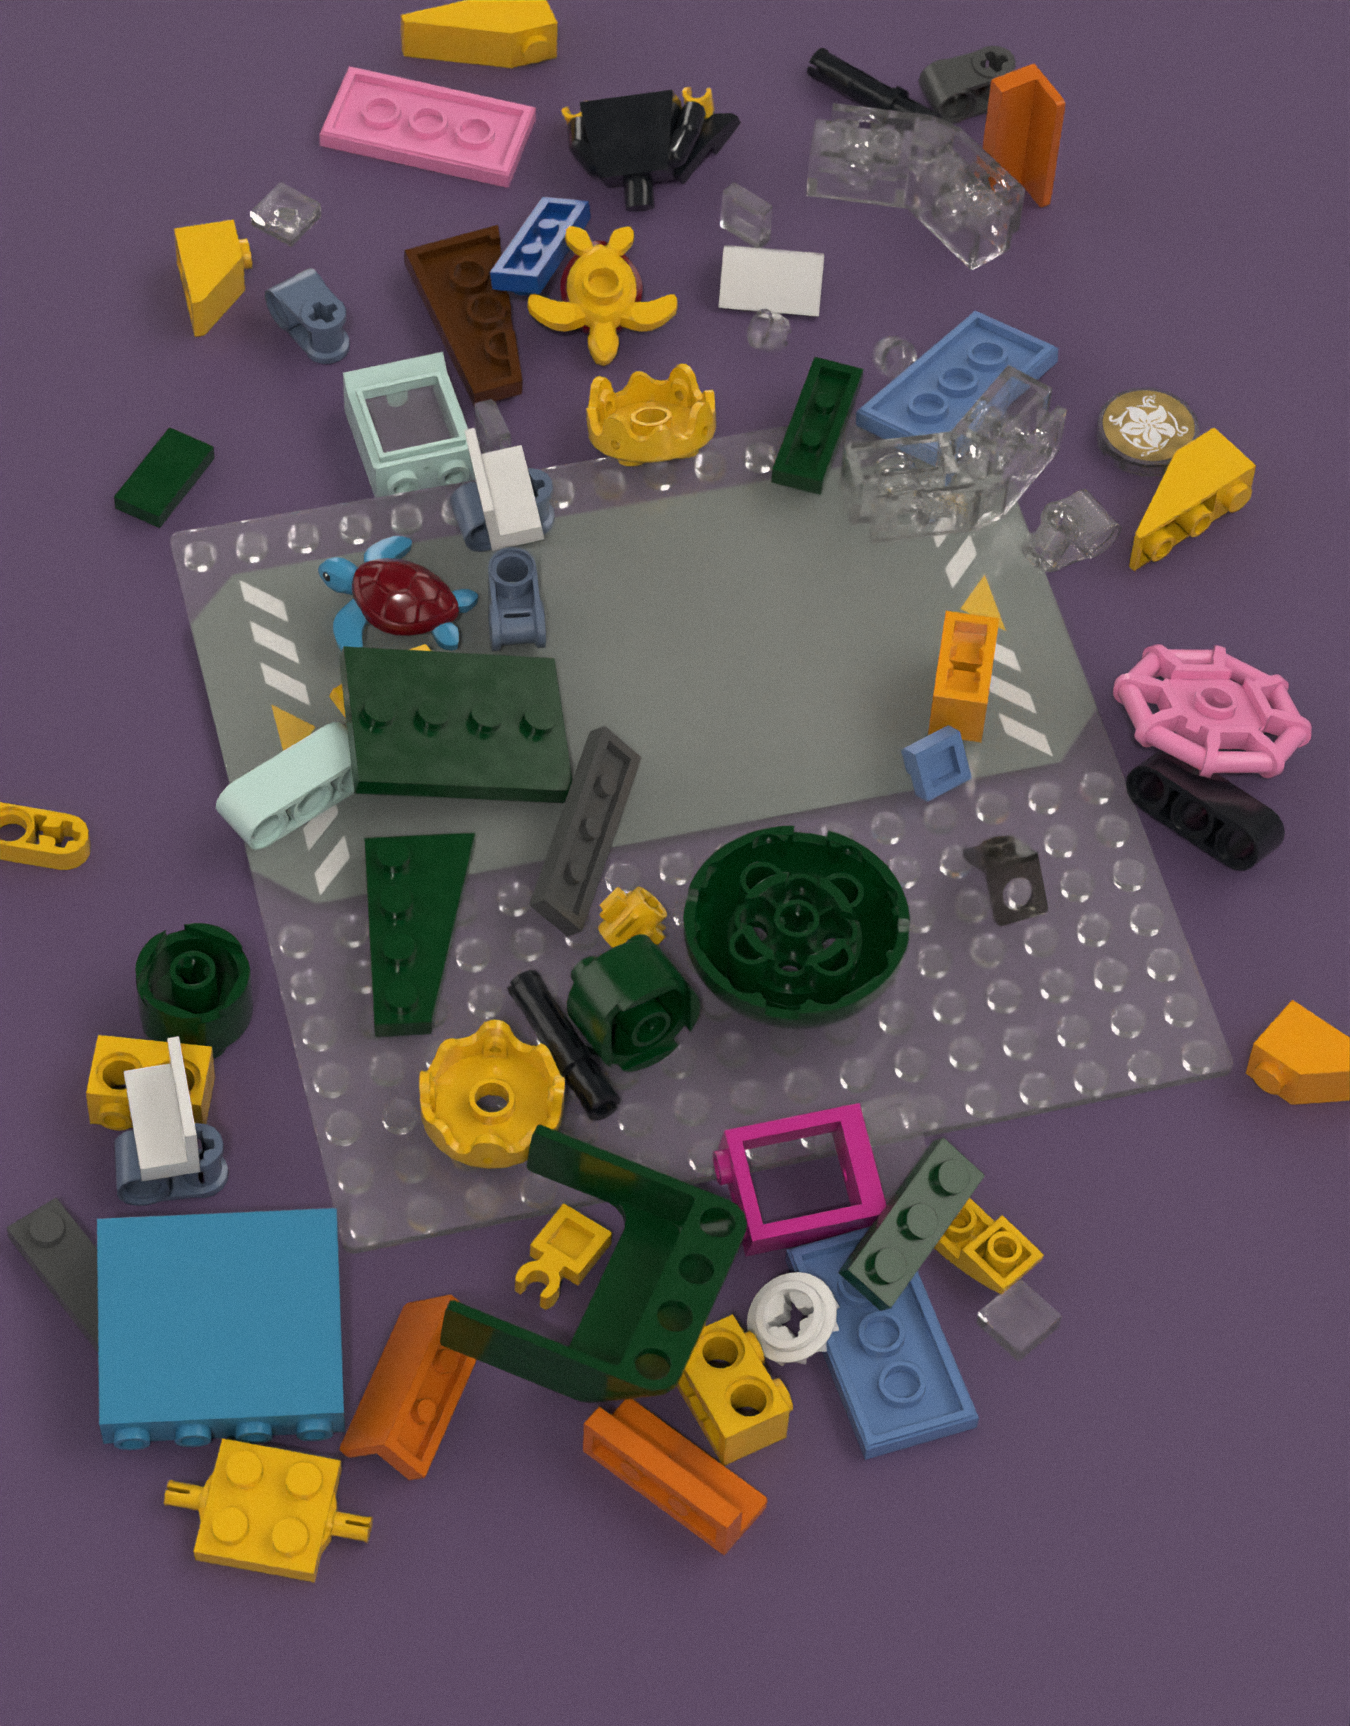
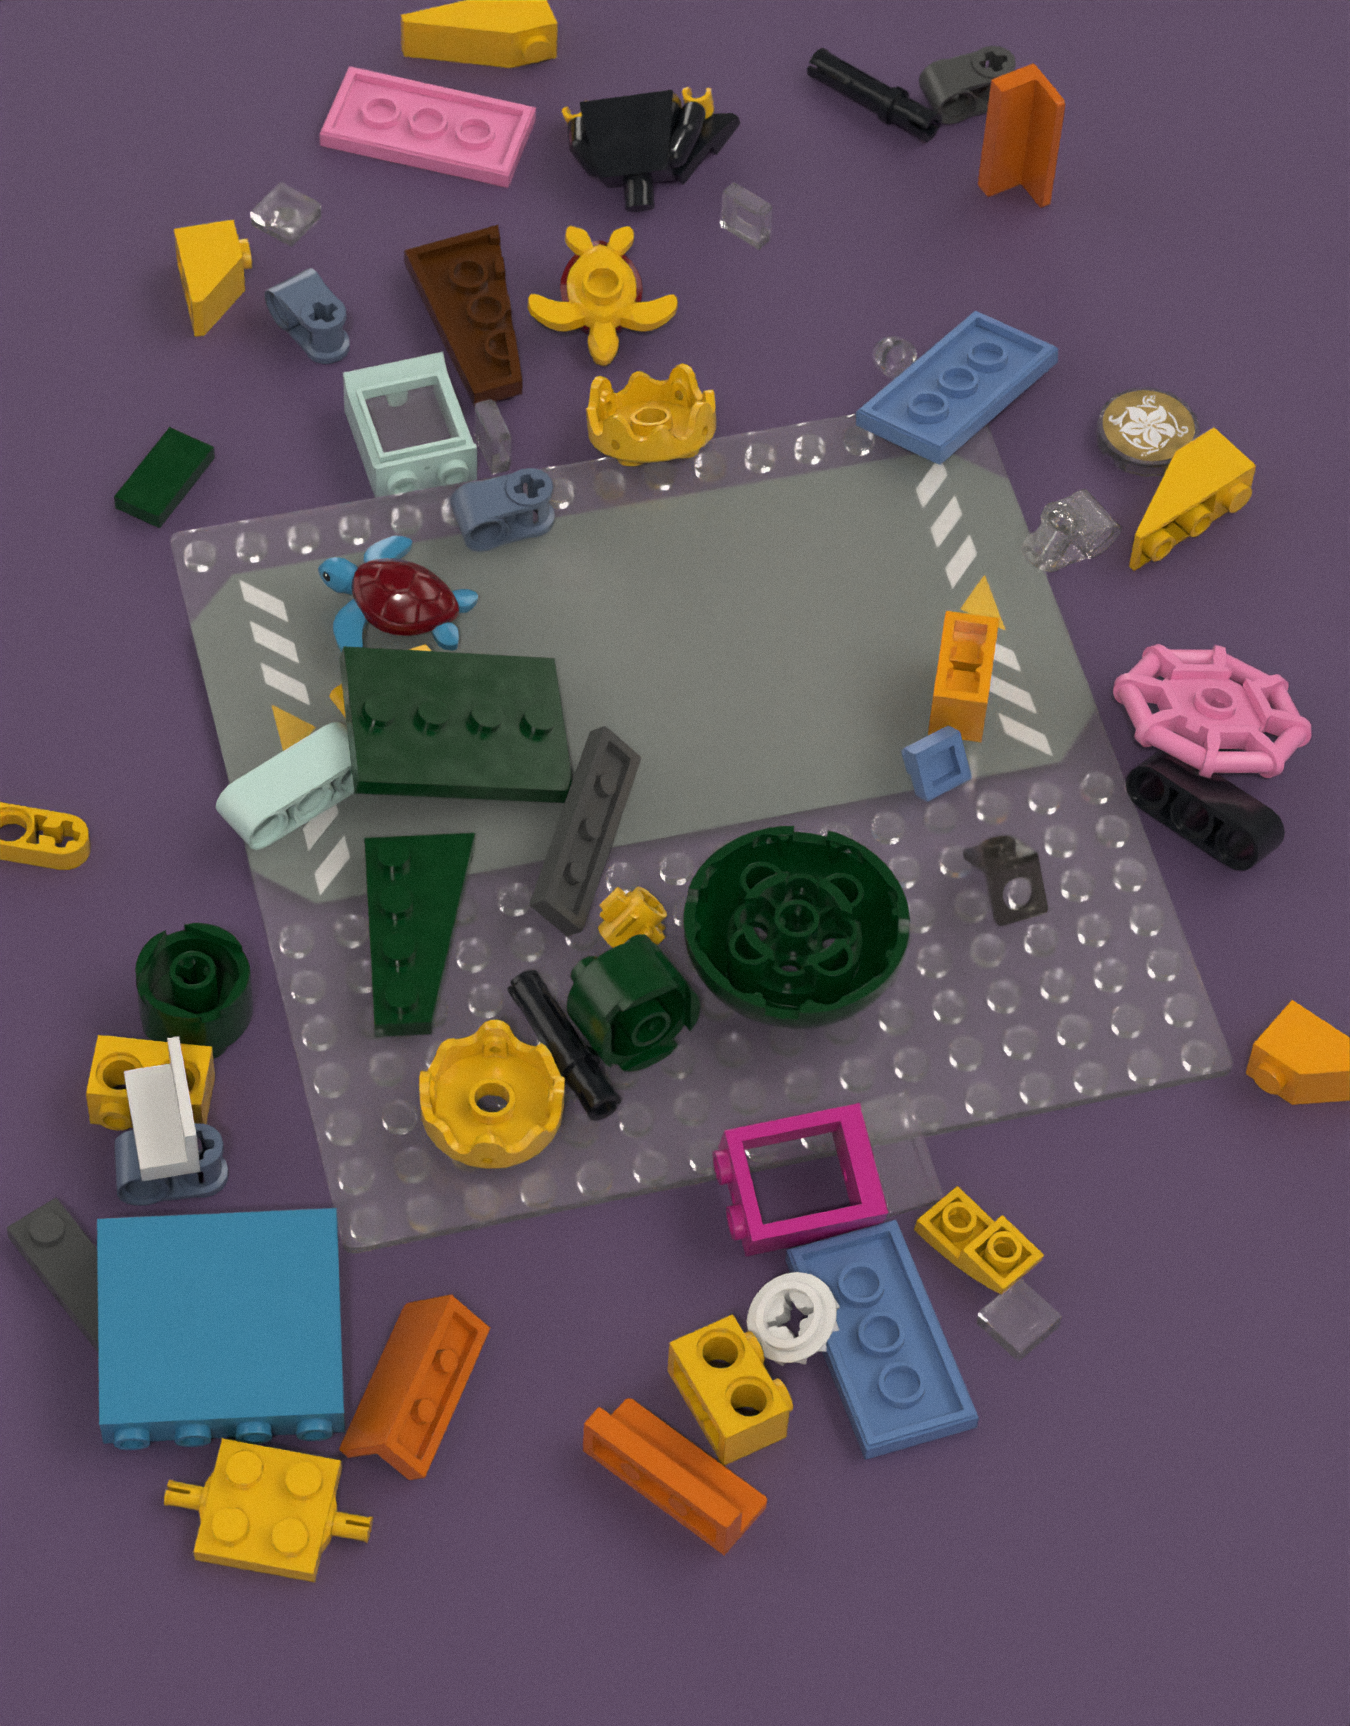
dark green windscreen [440,1125,747,1403] -> none
white panel [464,428,544,551] -> none
sand blue piece [488,547,546,651] -> none
blue plate [490,197,591,296] -> none
yellow plate [515,1203,612,1310] -> none
white panel [718,245,824,316] -> none
clear hinge [747,309,792,353] -> none
dark green plate [771,357,864,495] -> none
clear brick [806,103,1025,271] -> none
plate [838,1137,985,1311] -> none
clear brick [840,365,1066,544] -> none

